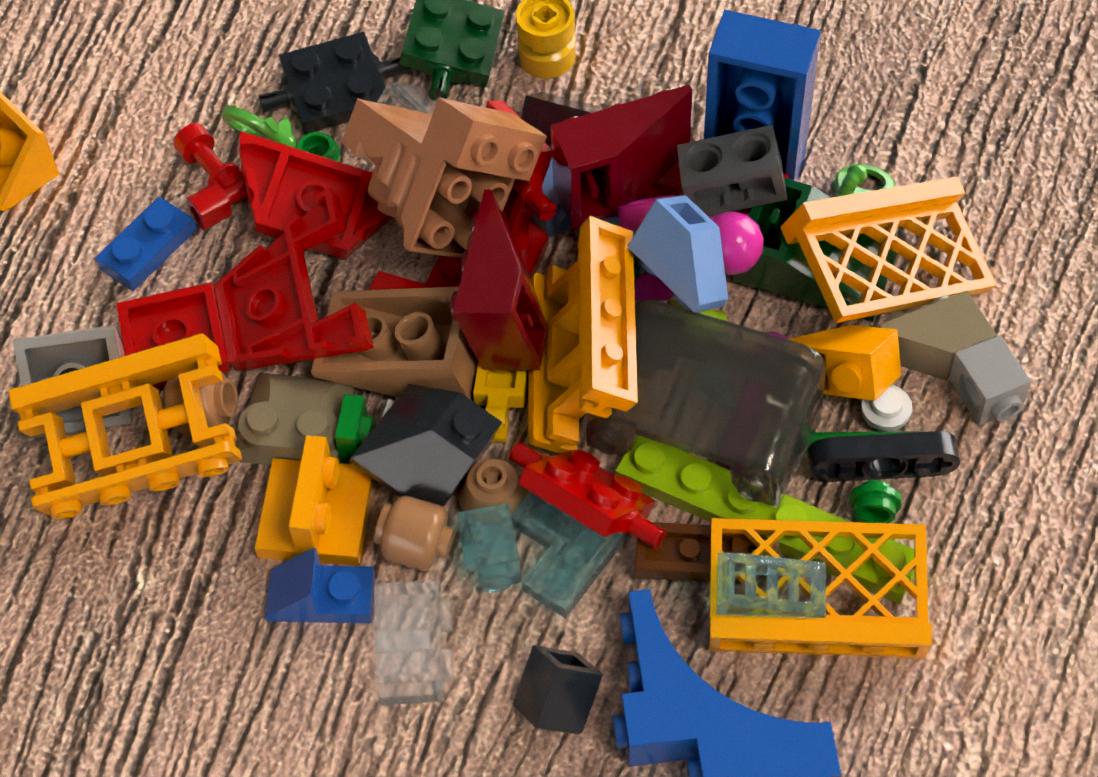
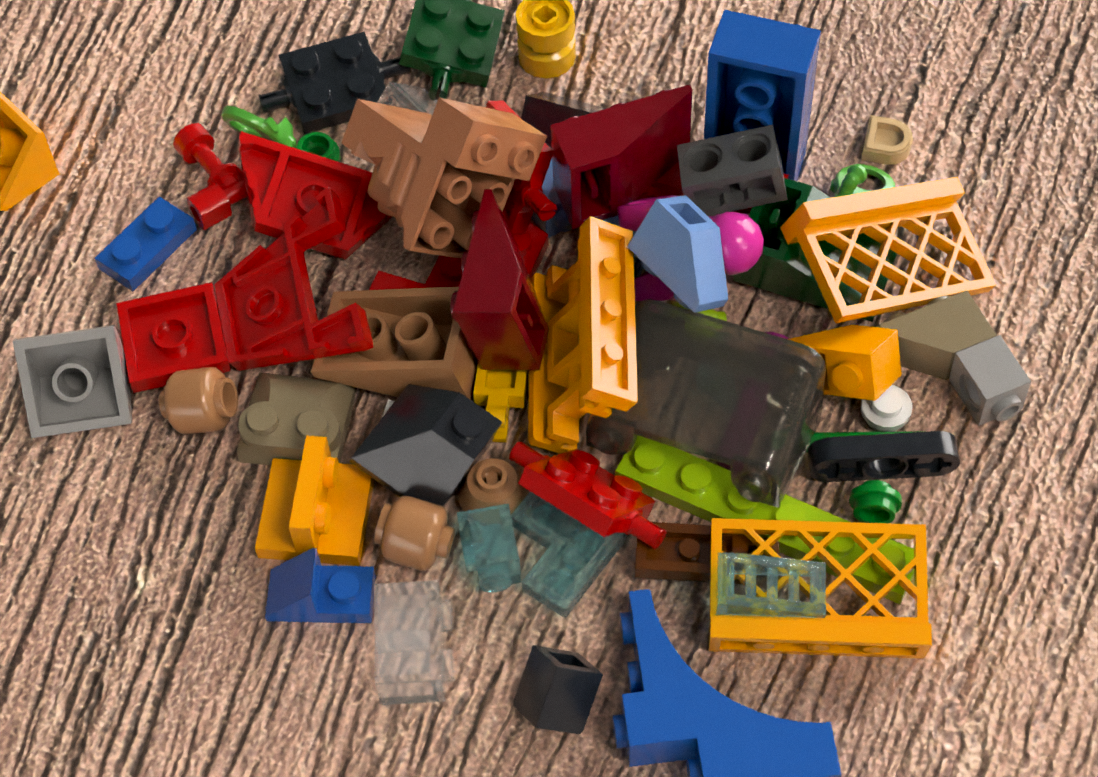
light orange fence [8,333,242,520] -> none
green plate [335,394,375,464] -> none
none -> tan tile [861,115,913,165]

